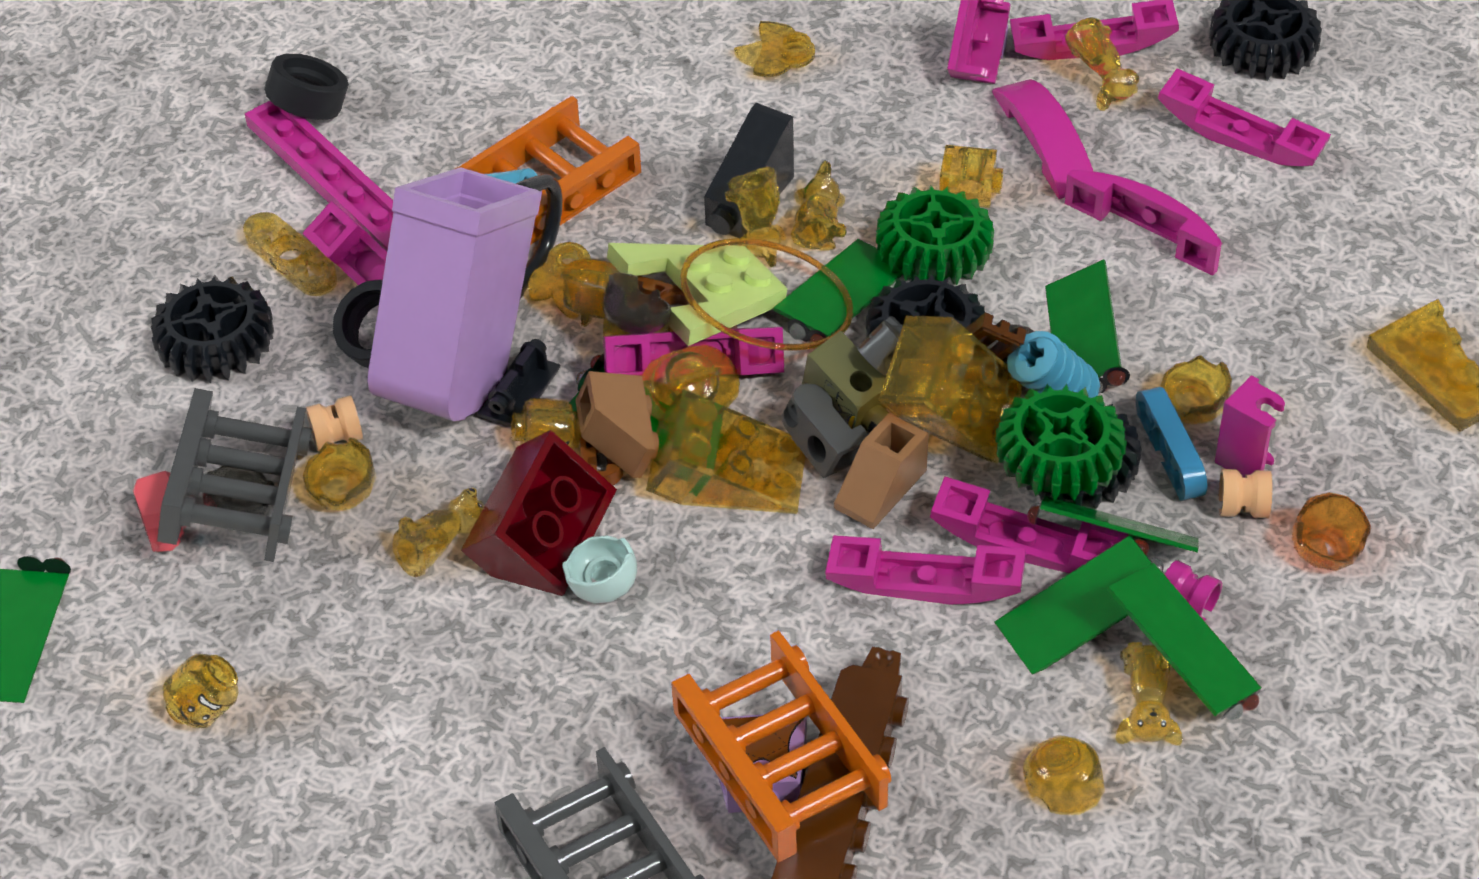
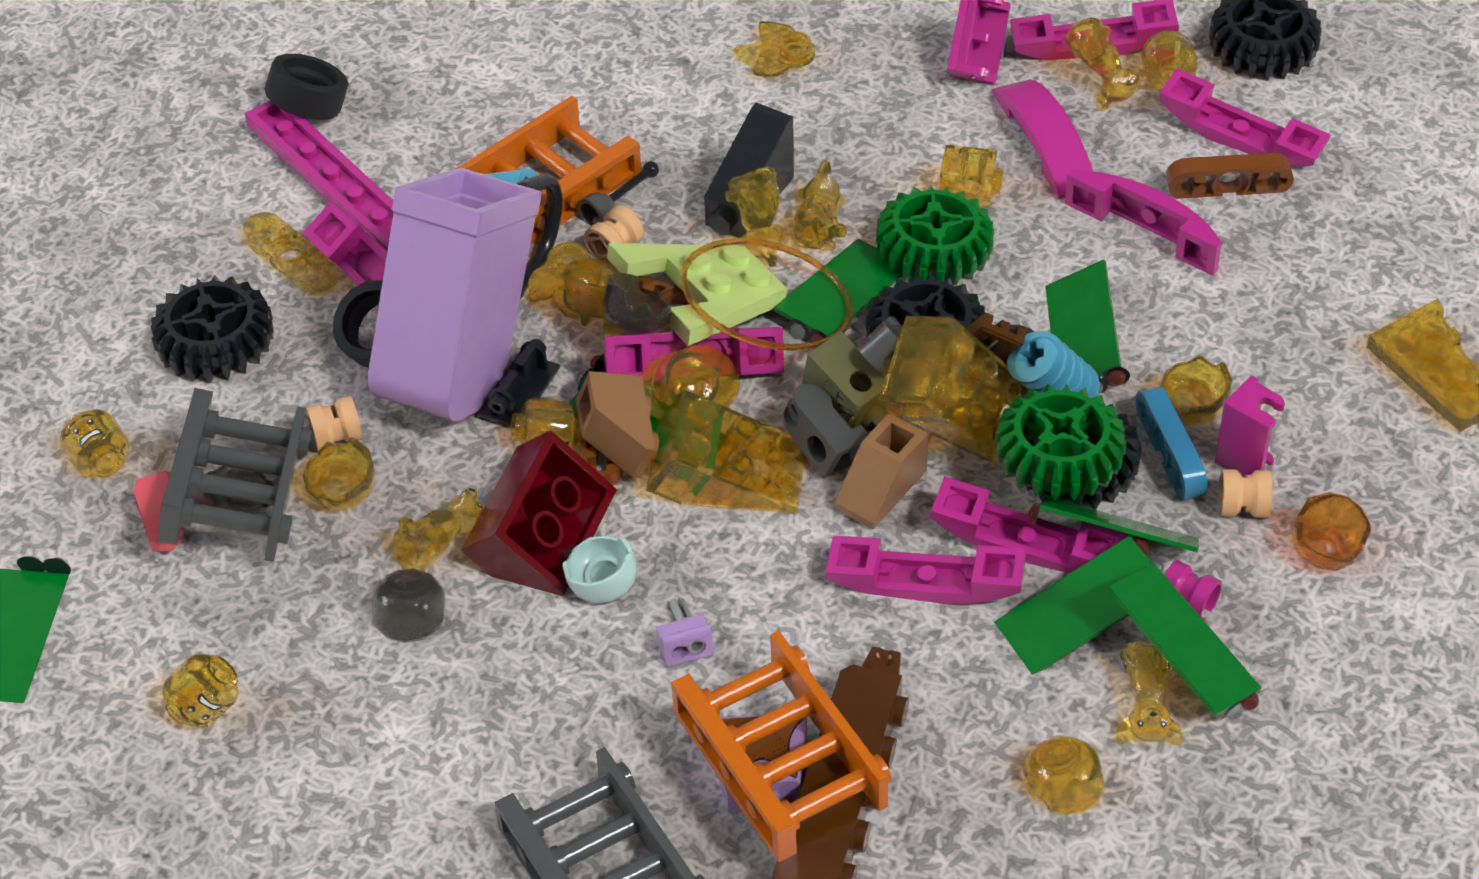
none -> clear yellow head [59,409,130,478]
none -> clear smoke hair [372,568,446,643]
none -> hinge [577,161,659,226]
none -> light nougat wheel [584,205,645,265]
none -> lavender piece [656,597,714,667]
none -> clear yellow head [1141,30,1198,90]
none -> dark orange beam [1166,153,1294,199]

